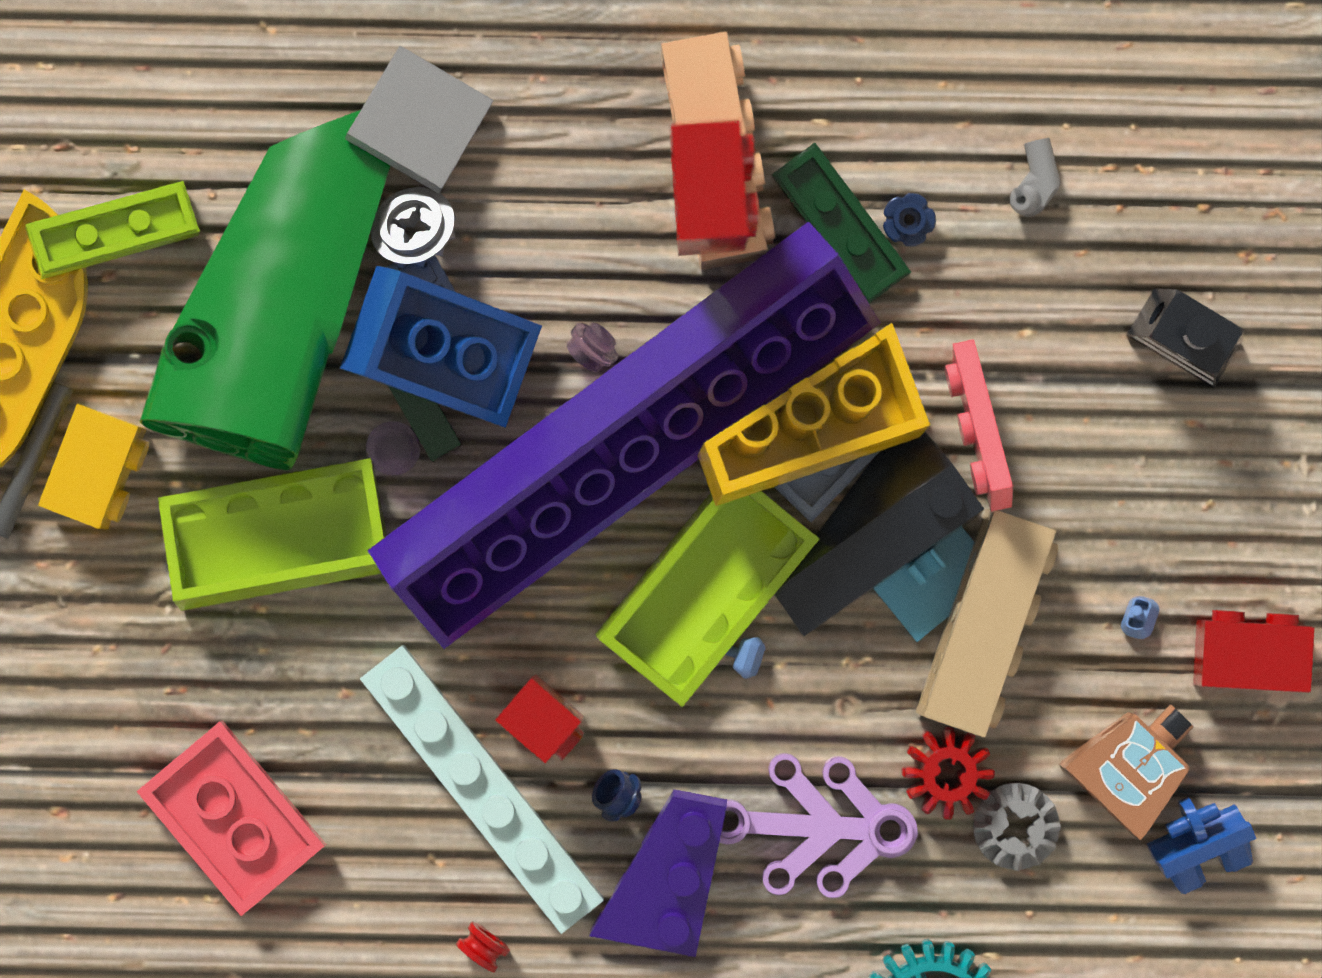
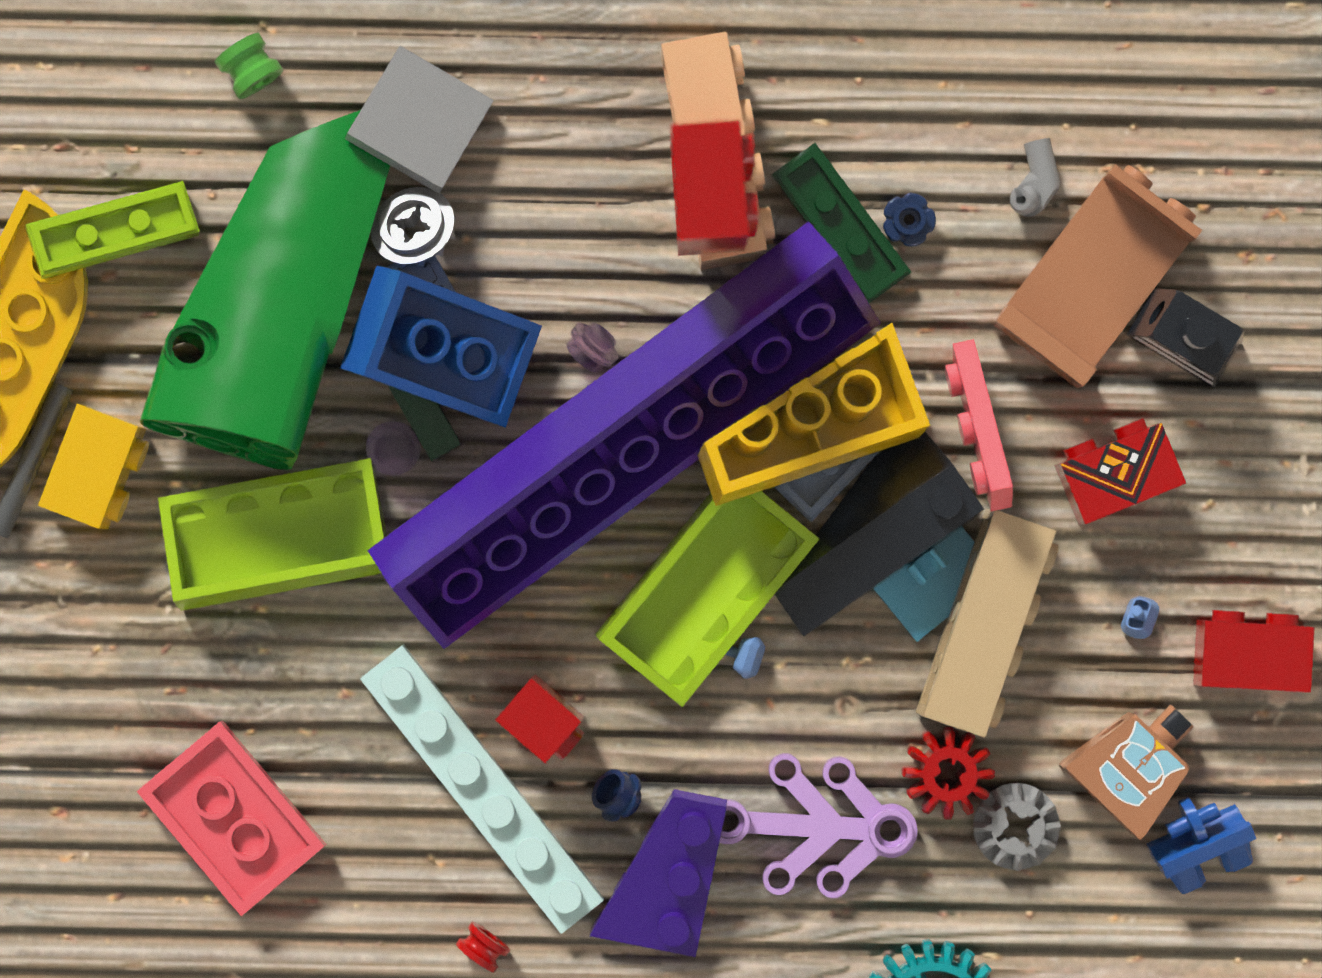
none -> bright green wheel [215,33,284,99]
none -> nougat panel [992,164,1202,389]
none -> brick [1054,418,1187,525]

